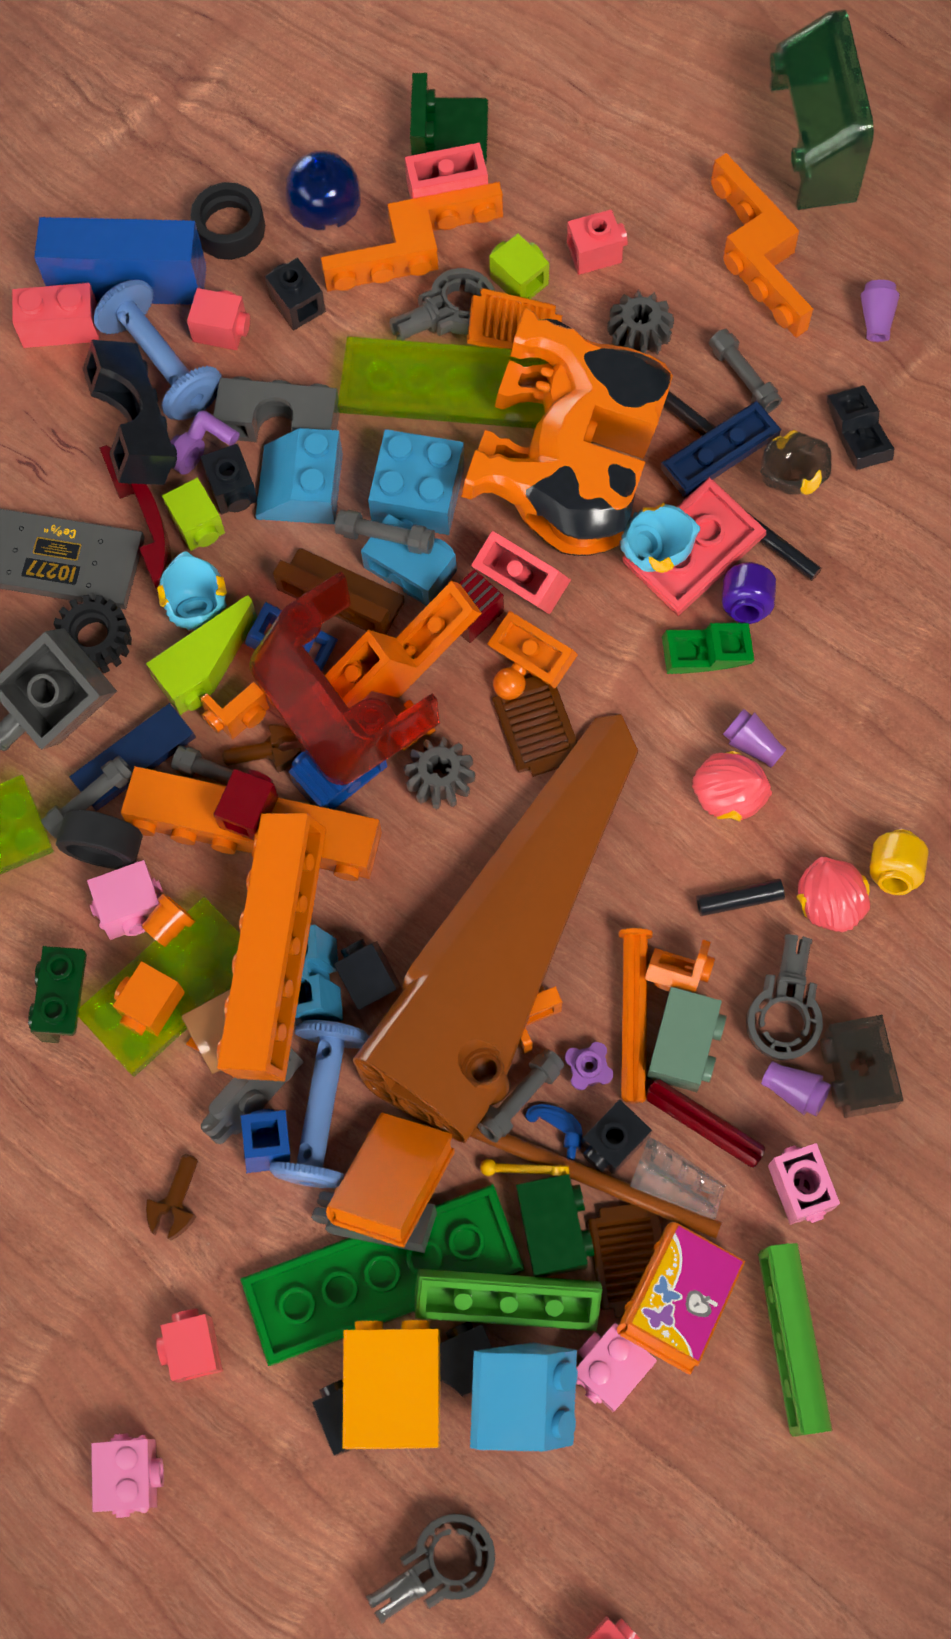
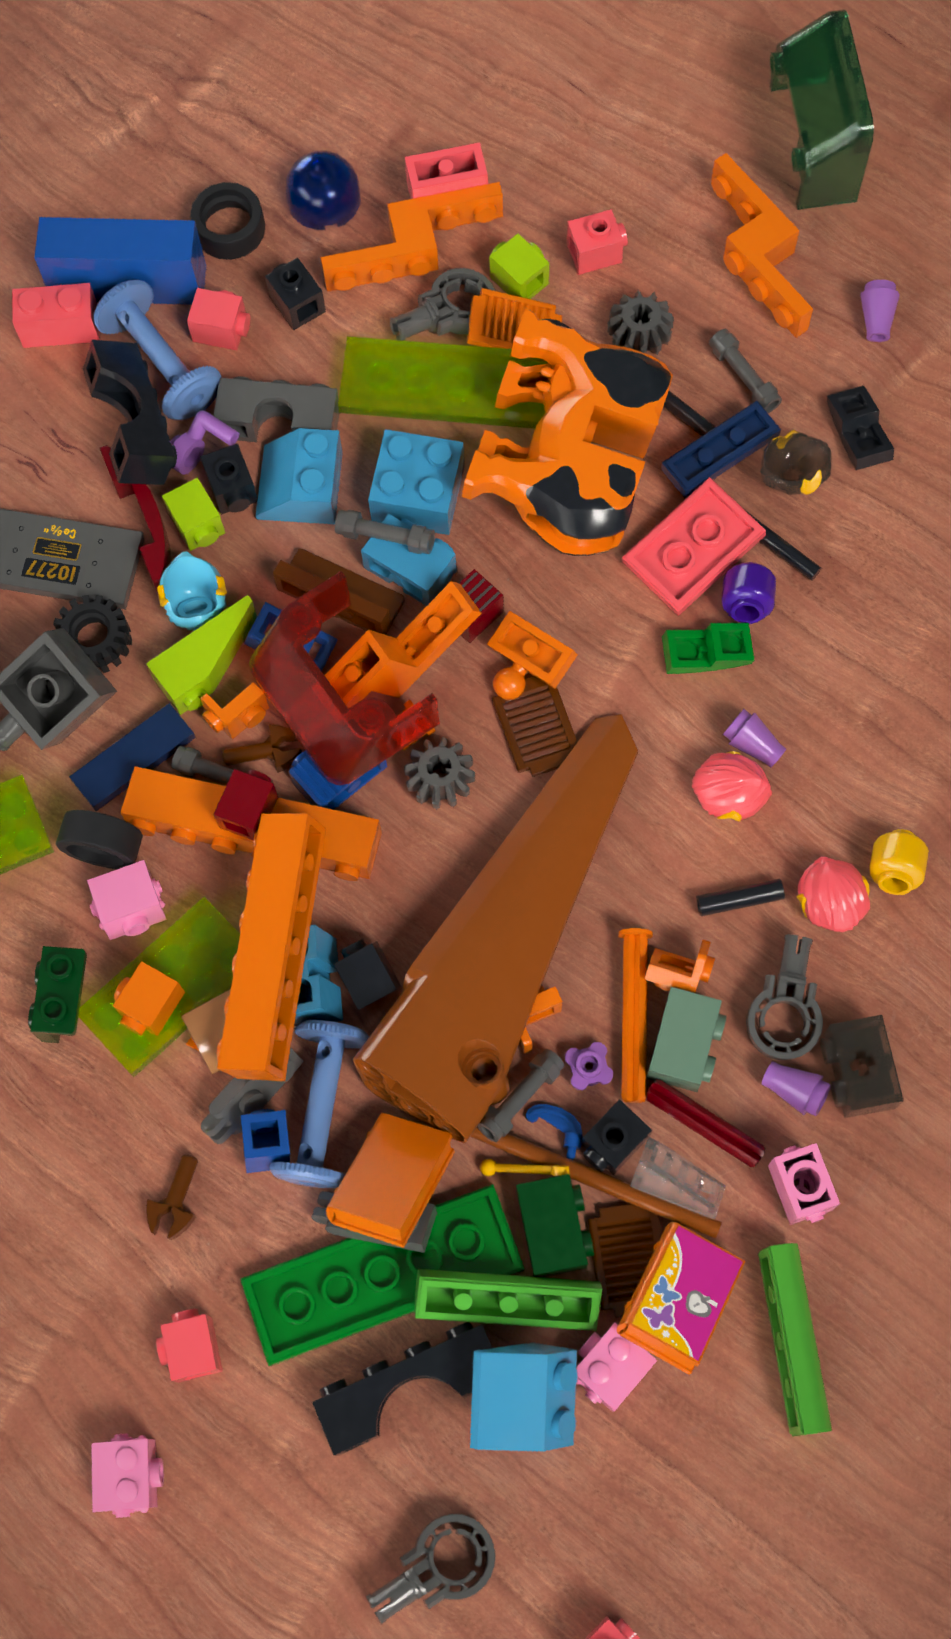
dark grey bar [41,755,133,839] -> none
orange piece [141,893,196,947] -> none
light orange brick [343,1320,440,1449] -> none
dark green bracket [410,73,488,165] -> none
coral brick [471,531,571,615] -> none
medium azure hair [619,503,701,573] -> none

